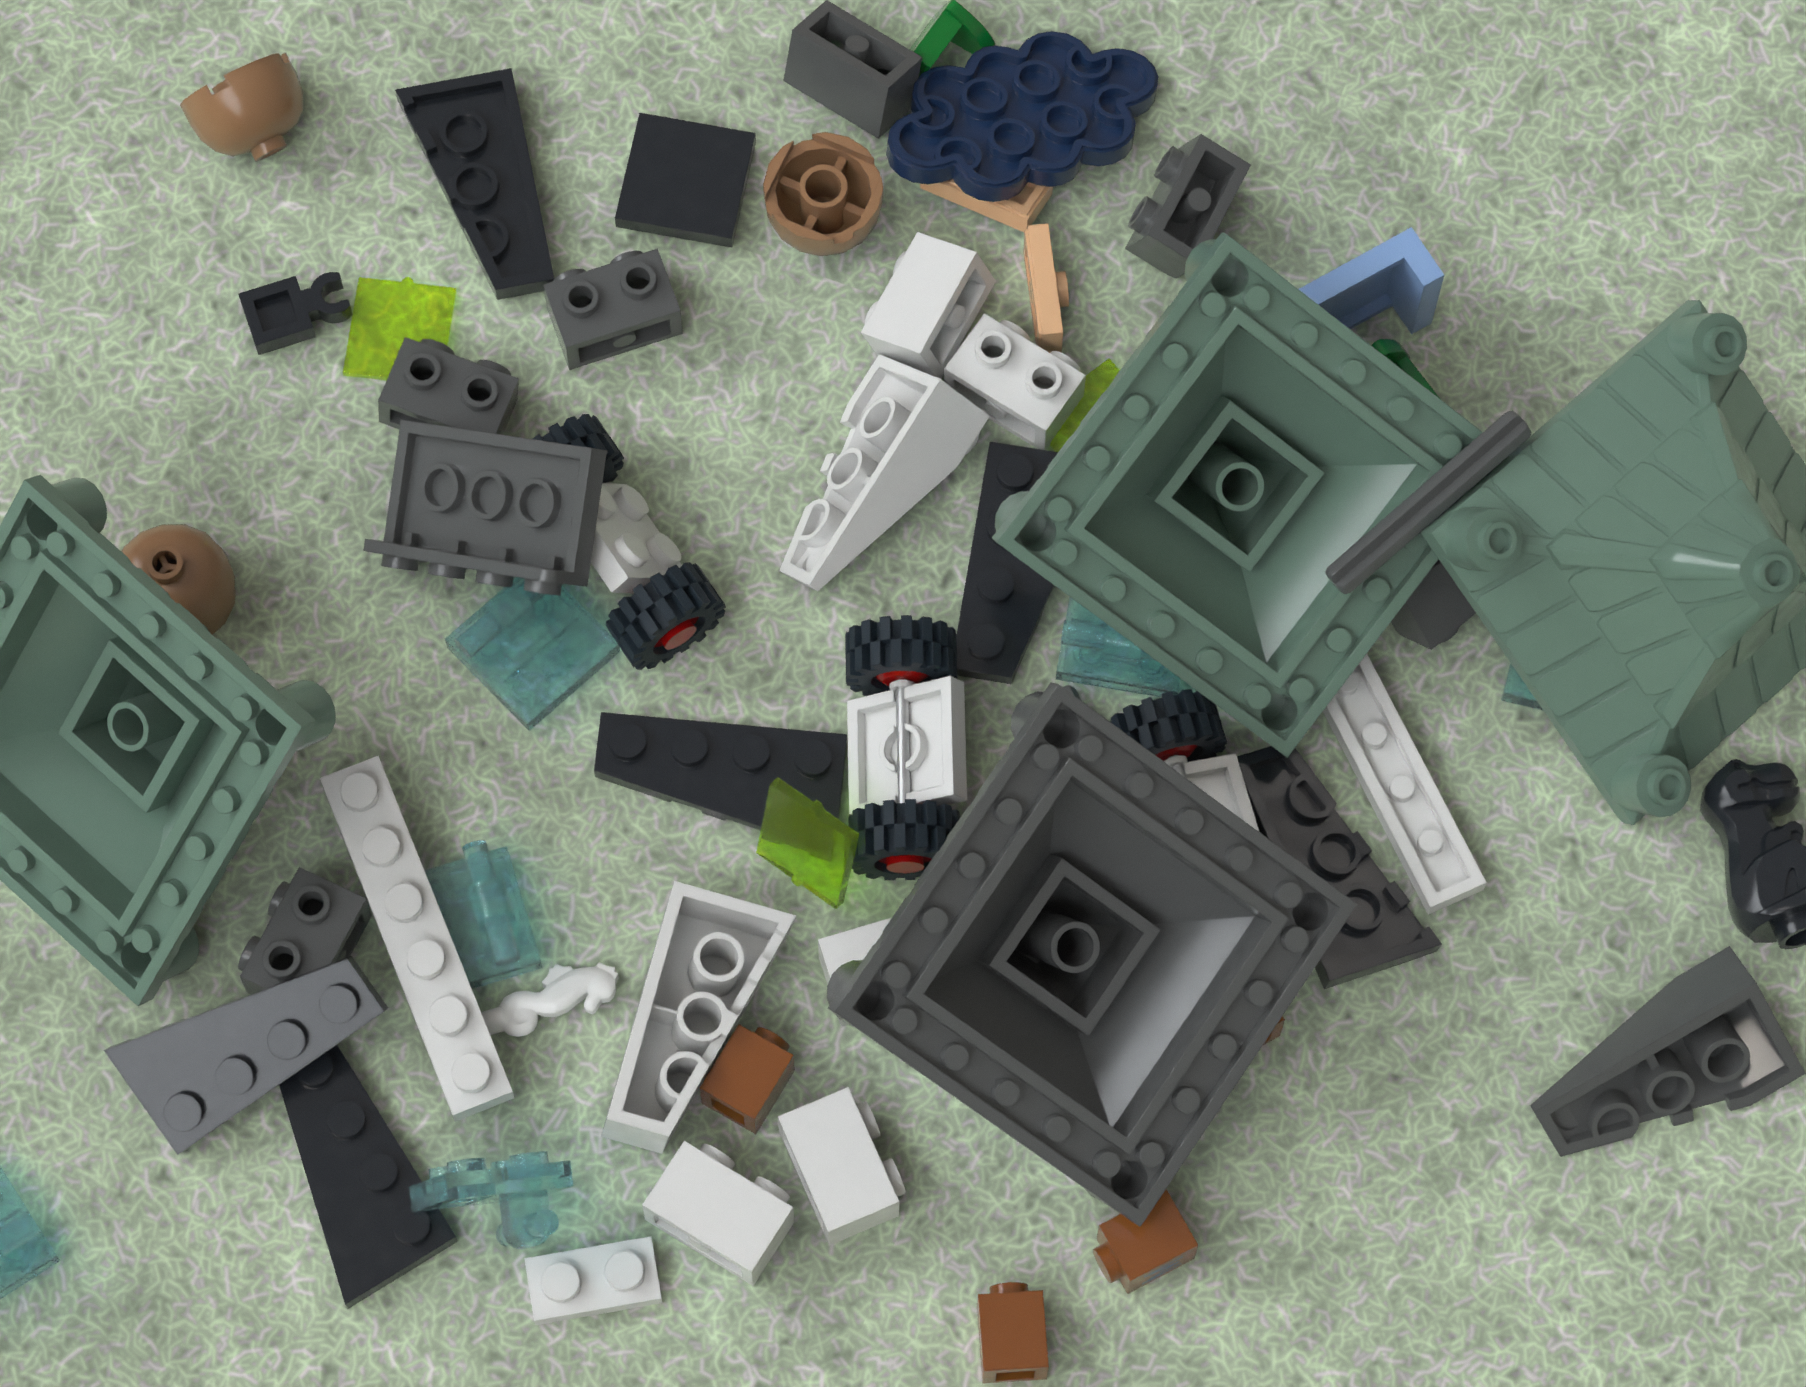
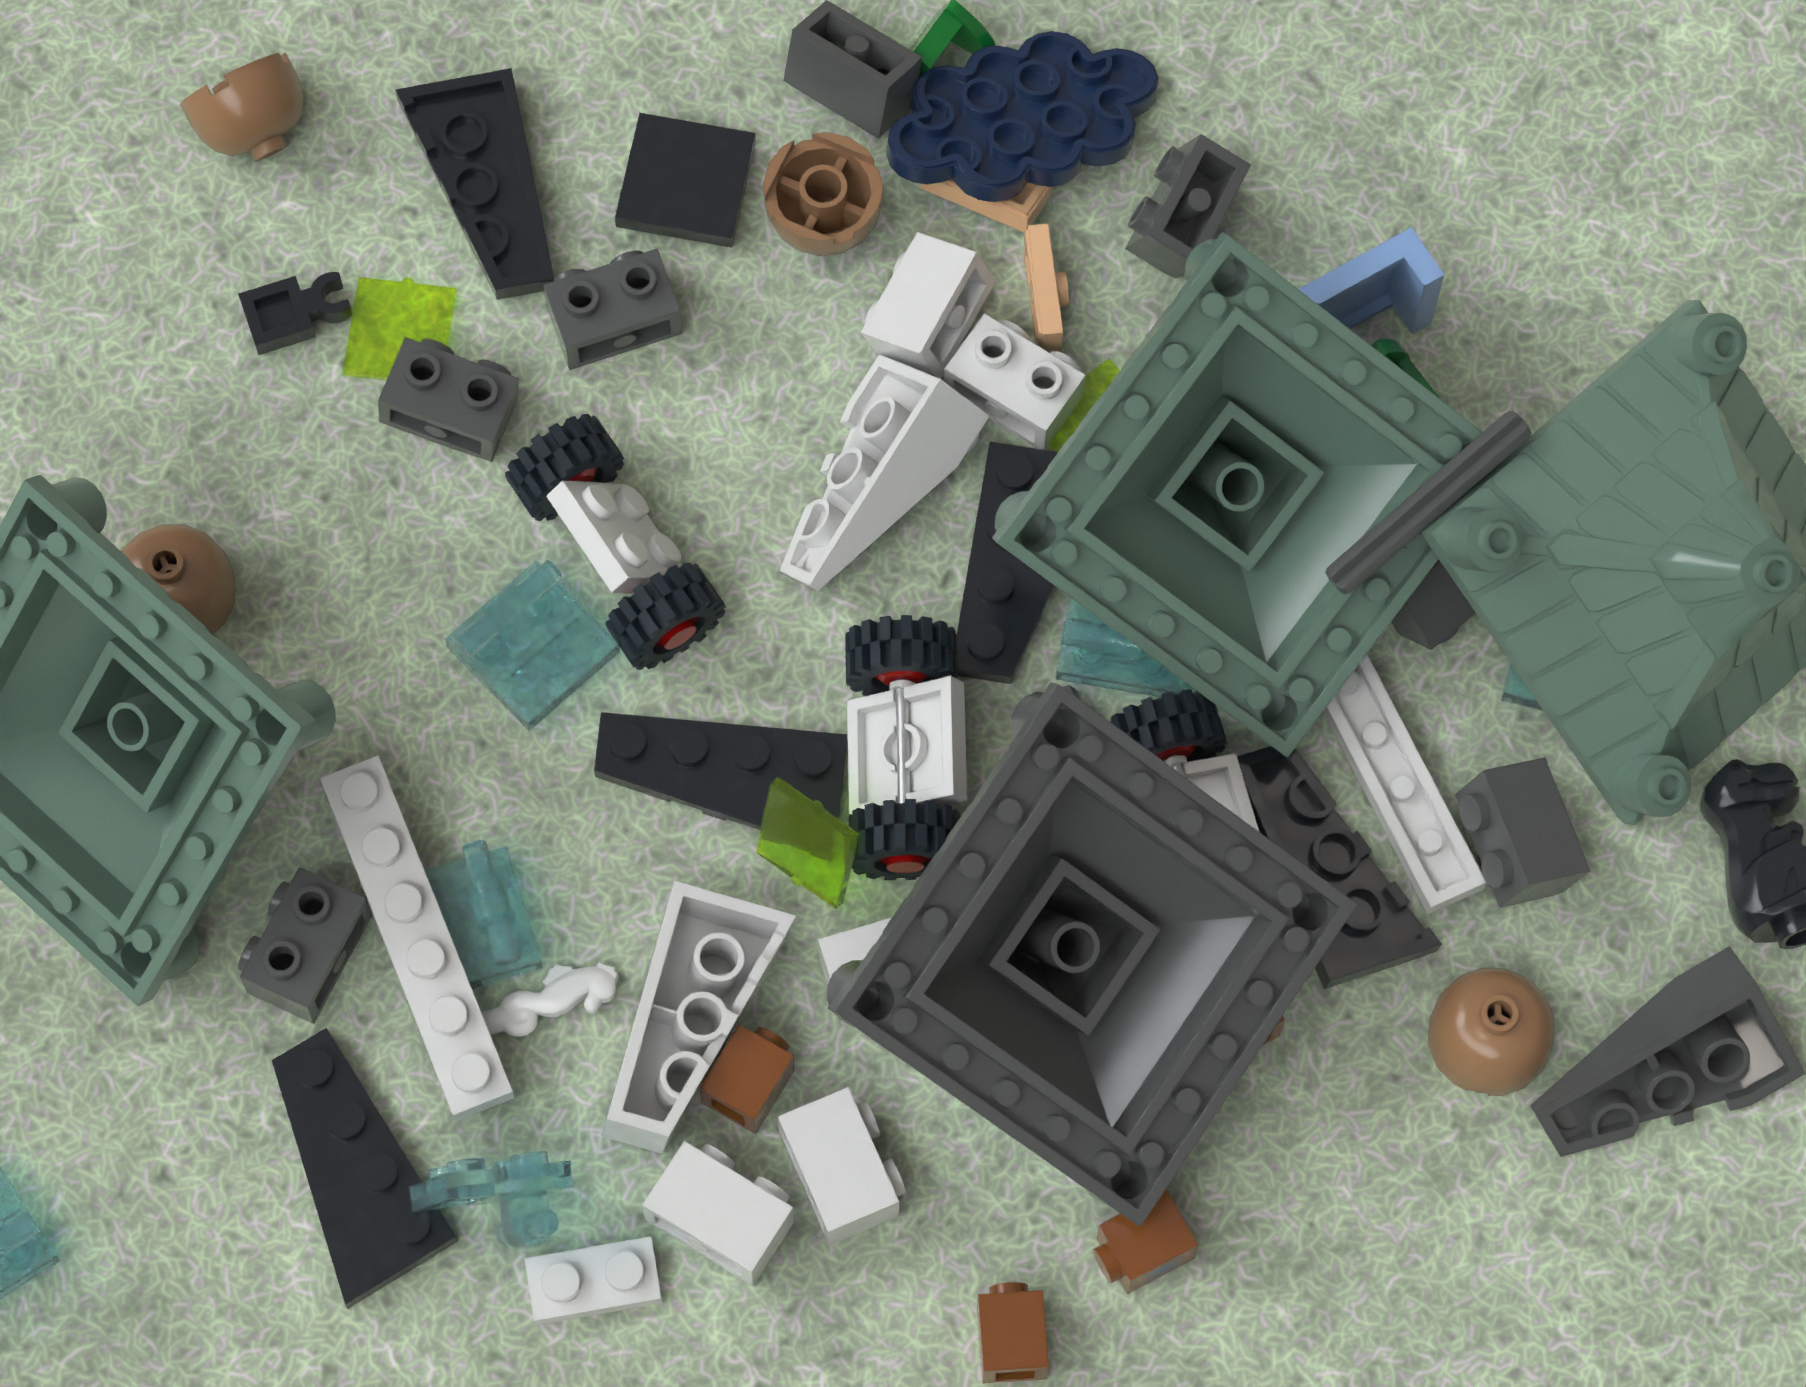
wing [104,956,388,1155] -> none
dark grey bracket [363,420,607,596] -> none
none -> medium nougat cylinder [1428,968,1554,1096]
none -> dark grey brick [1455,757,1590,908]

